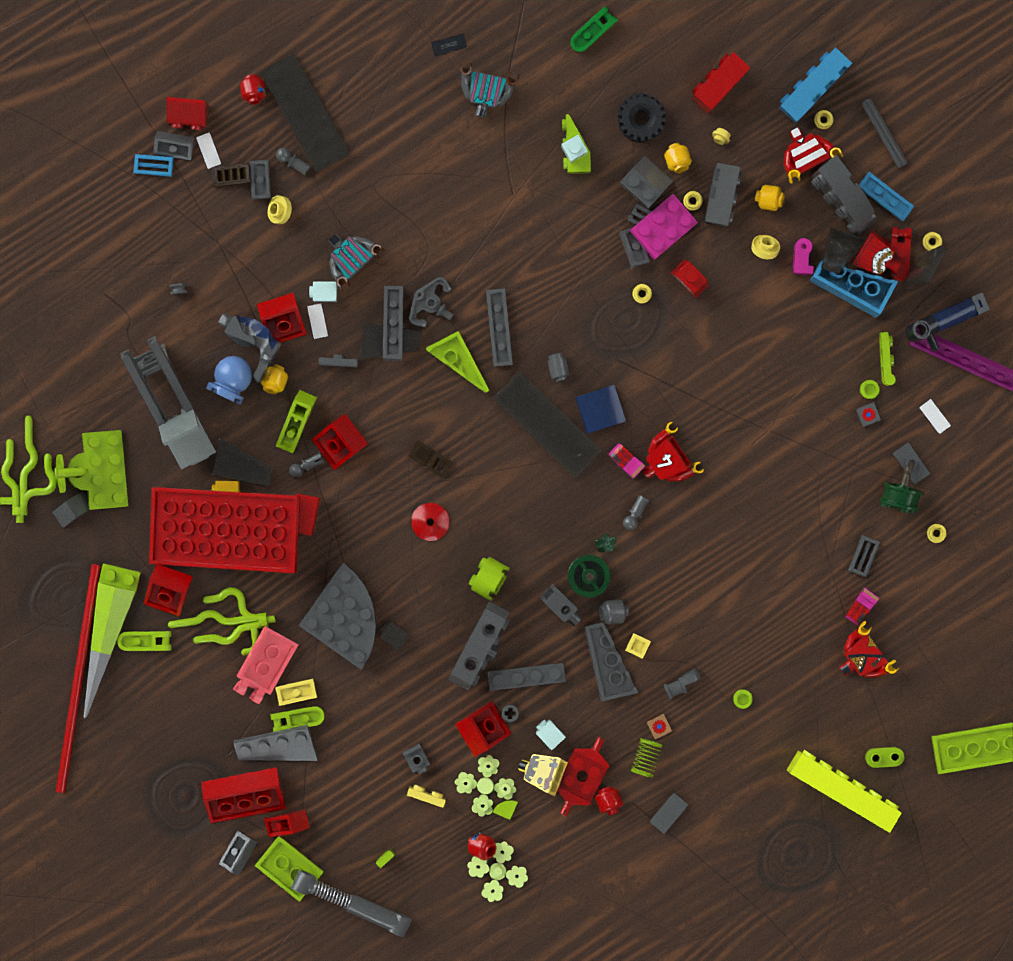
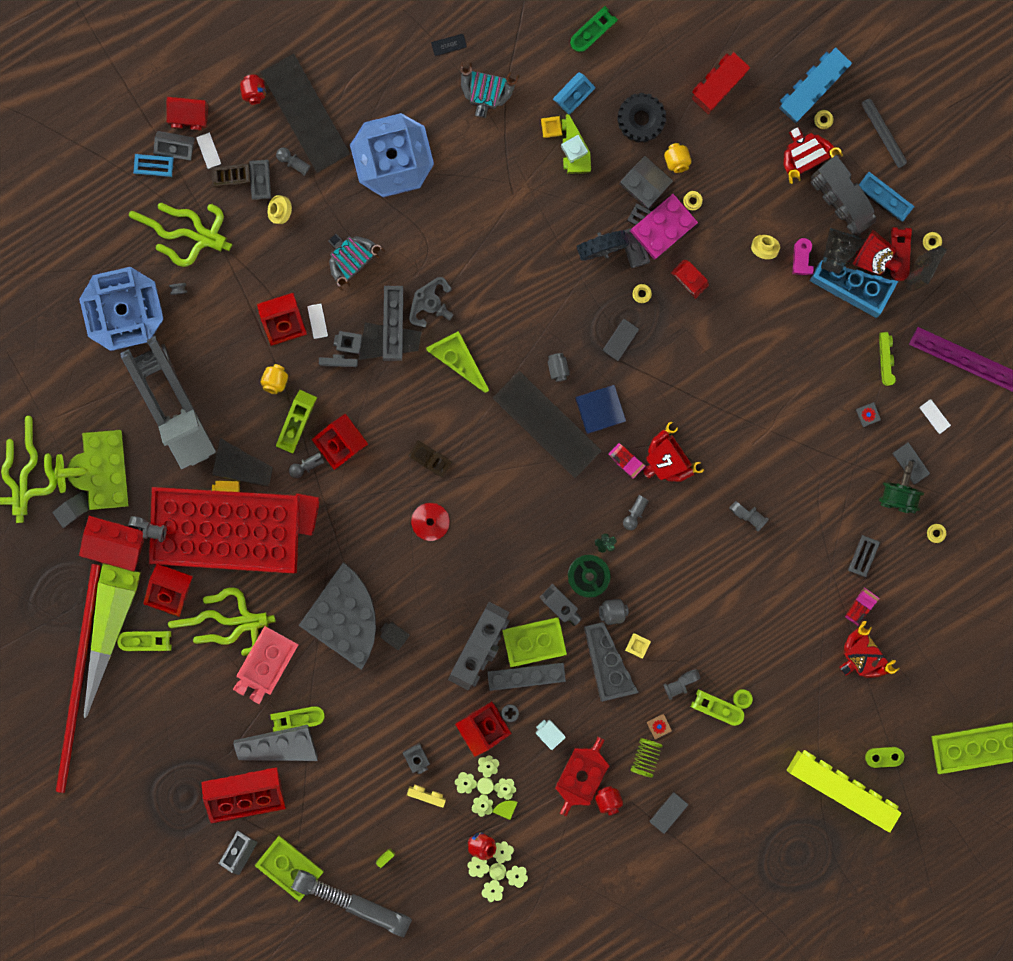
medium blue tile [206,356,253,405] -> none
dark grey hips [218,313,282,383] -> none
red slope [264,809,310,837] -> none
light yellow plate [275,678,317,706] -> none
light aqua brick [309,282,337,302] -> none
lime brick [469,557,510,601] -> none
dark grey plate [486,288,513,367] -> none
light yellow torso [518,754,568,797] -> none
dark grey wedge [704,163,741,227] -> none
light yellow plate [712,128,731,145] -> none
yellow head [755,185,785,211] -> none
lime tile [860,380,880,399] -> none
piece [905,292,990,352] -> none
none -> medium blue piece [79,267,164,351]
none -> red slope [79,516,145,572]
none -> dark grey connector [128,516,167,542]
none -> lime plant [129,203,232,267]
none -> dark grey brick [333,331,363,354]
none -> medium blue piece [350,113,434,198]
none -> lime plate [502,617,567,667]
none -> yellow tile [541,116,562,138]
none -> dark azure slope [553,72,596,115]
none -> black wheel [576,230,629,261]
none -> dark grey slope [602,318,639,361]
none -> lime plate [690,689,744,726]
none -> dark grey connector [729,501,769,532]

